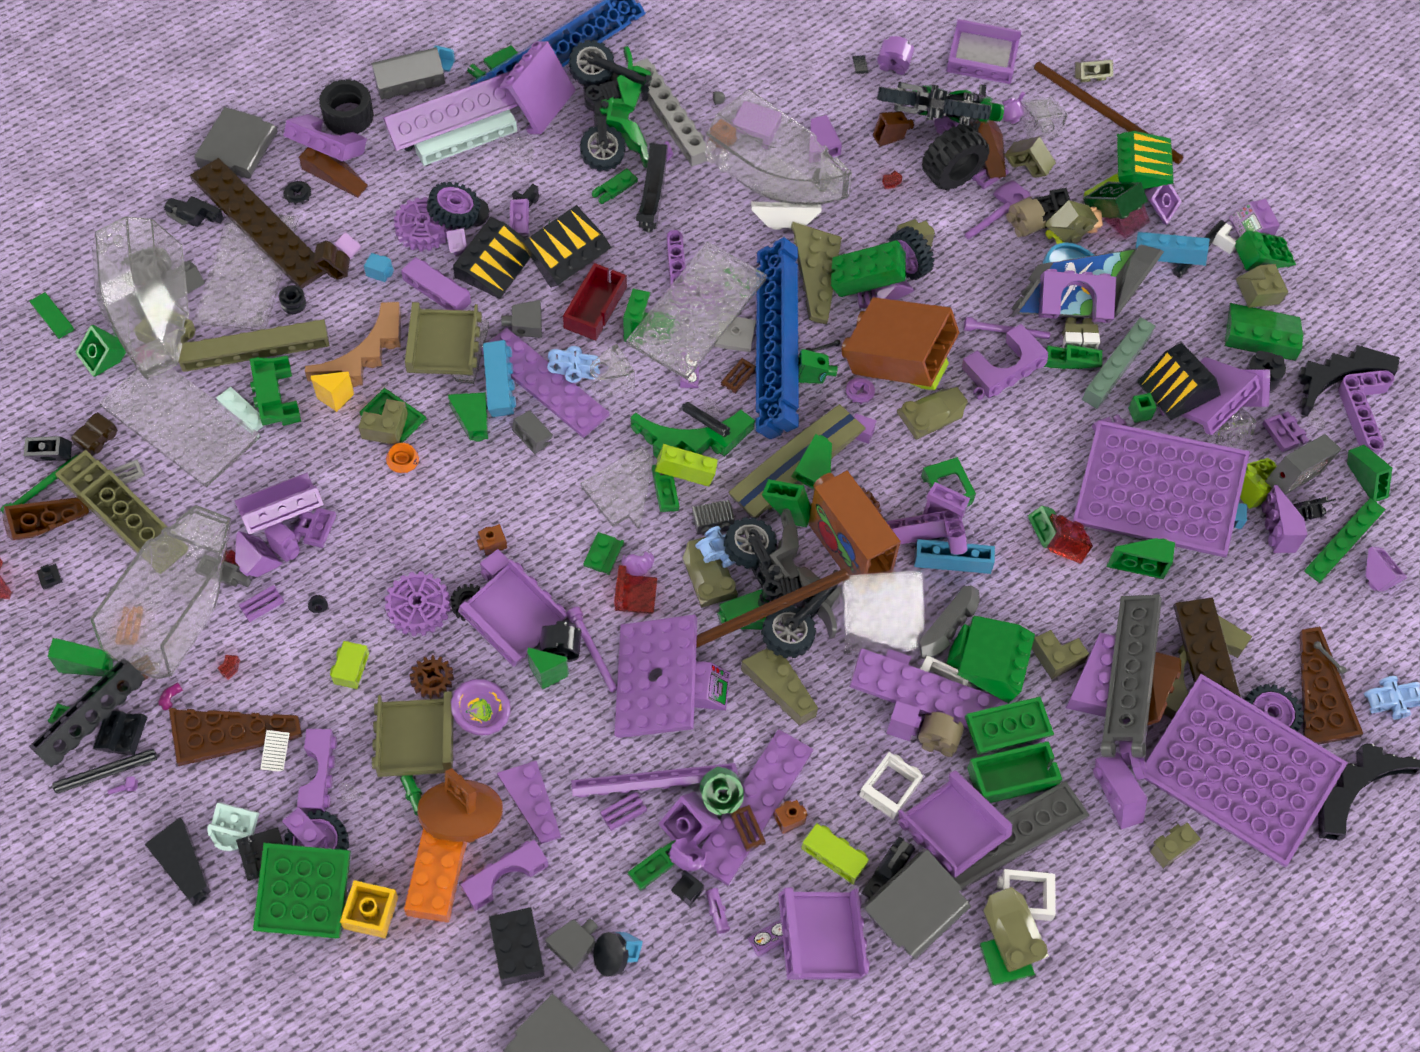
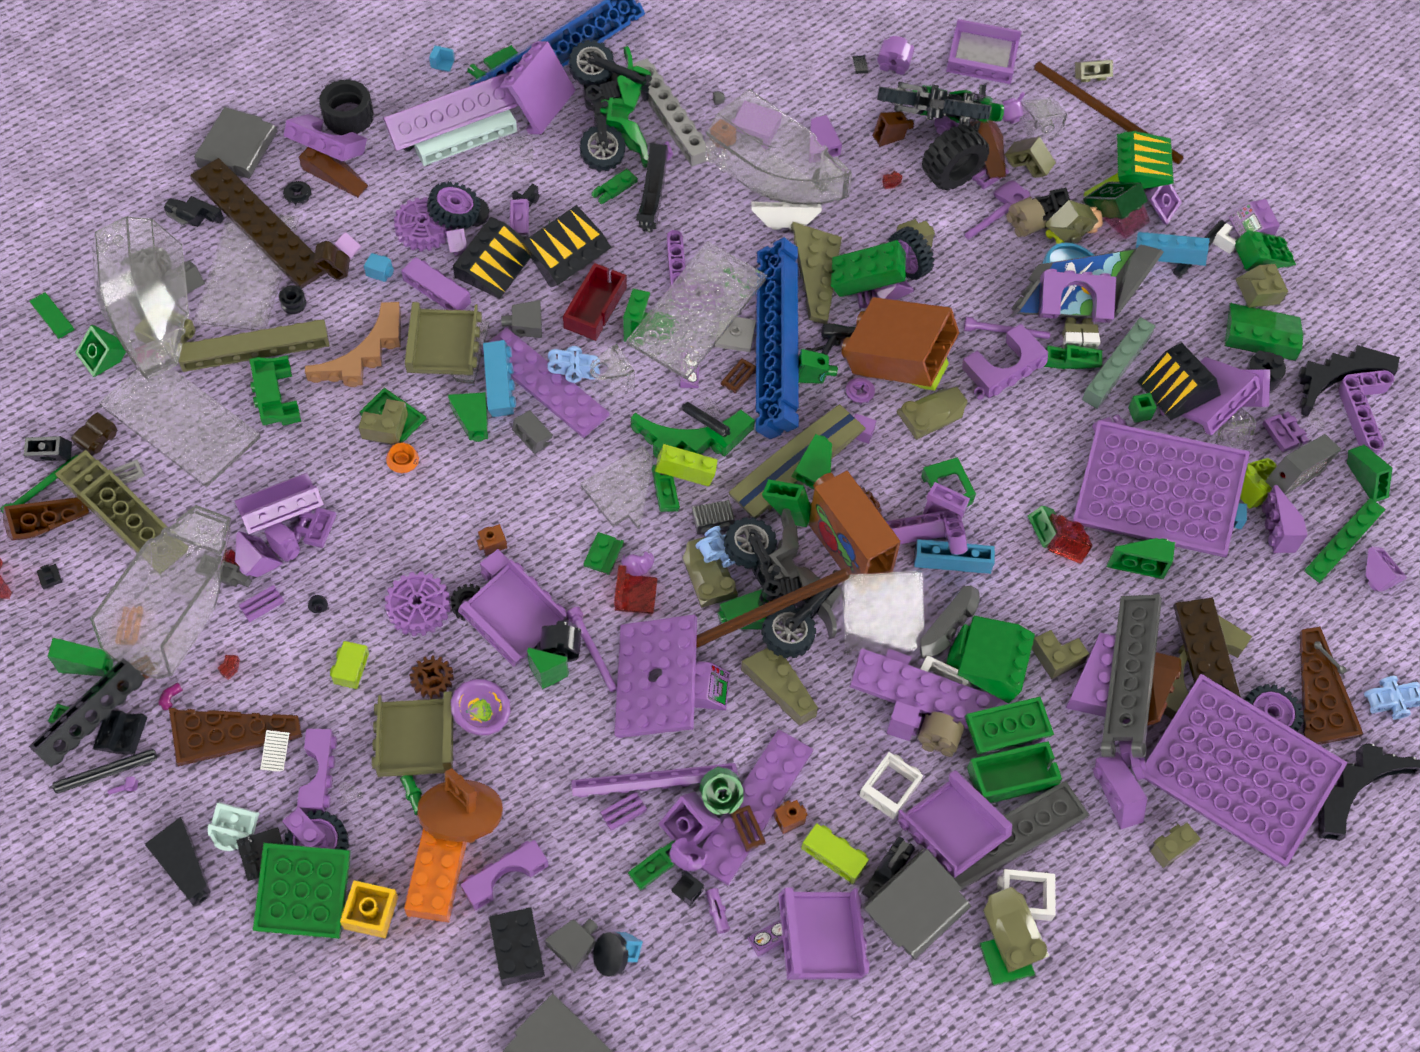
light aqua plate [216,387,263,434] -> none
yellow slope [311,372,354,412] -> none
slope [372,47,445,100] -> none
medium lavender wing [497,761,561,844] -> none
black hinge [1293,497,1336,521] -> none
none -> black piece [821,323,856,355]

